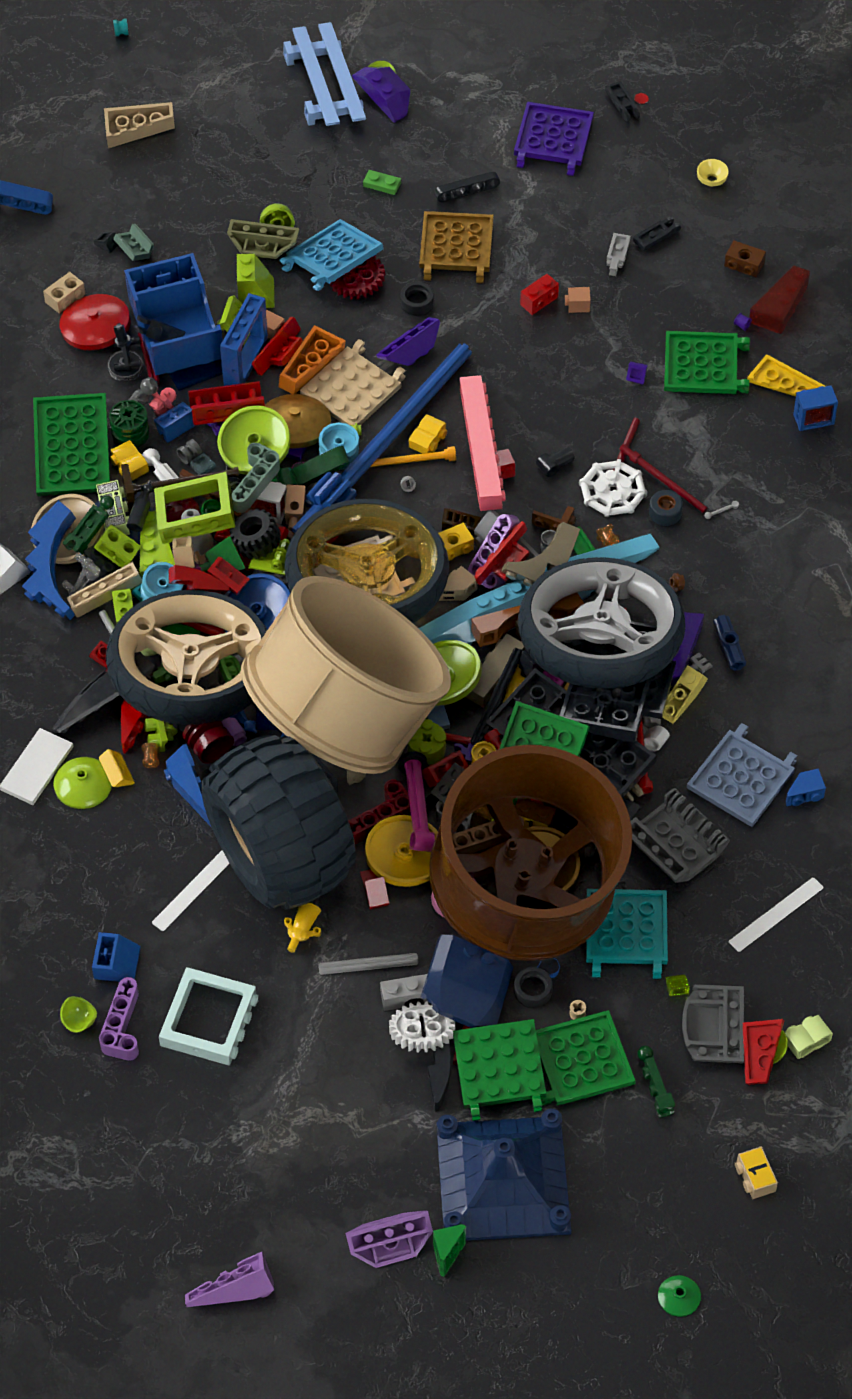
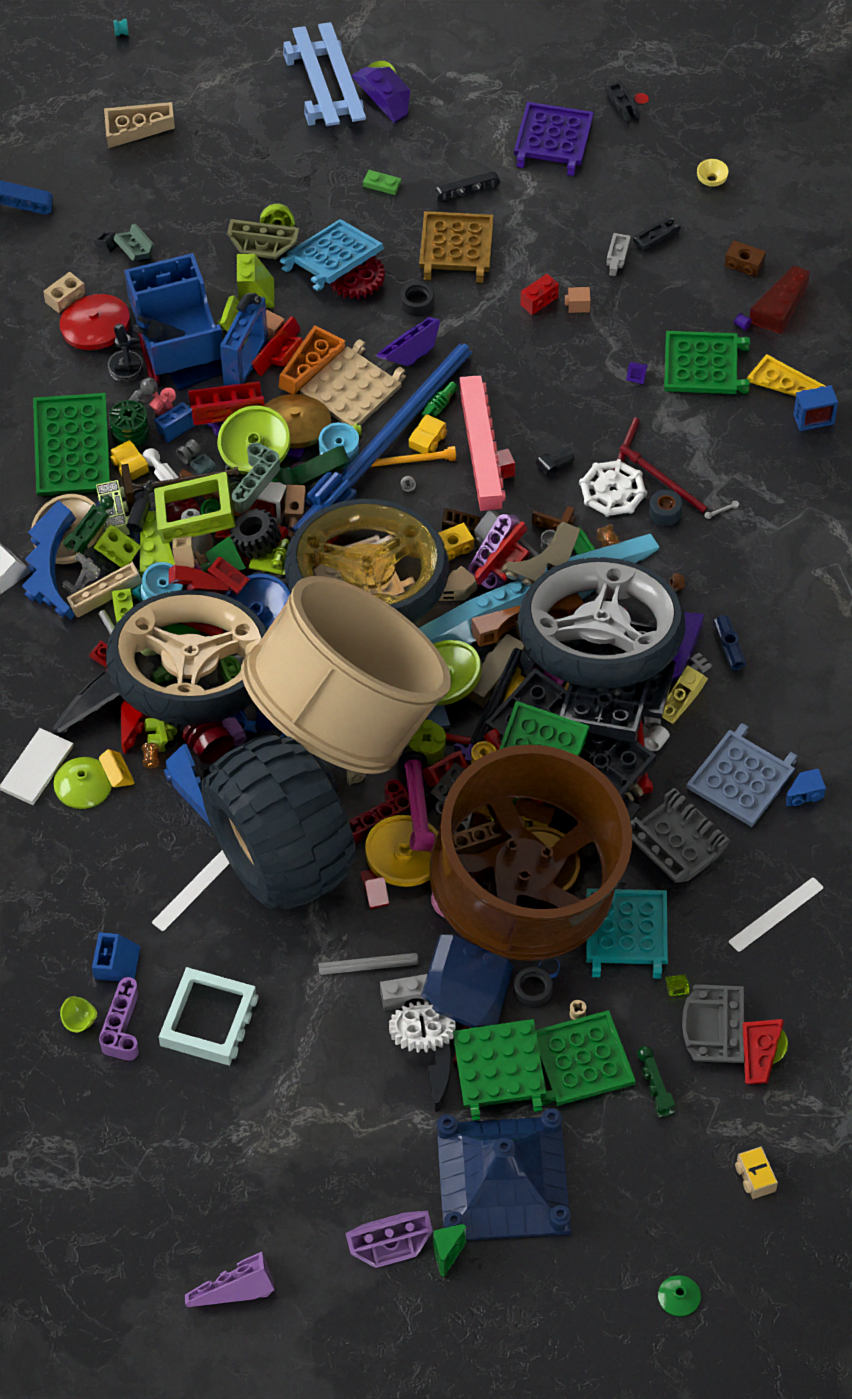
yellow piece [284,903,321,953] -> none
yellowish green brick [785,1015,833,1059] -> none
none -> black arm [236,293,262,313]
none -> green hinge [421,382,458,420]

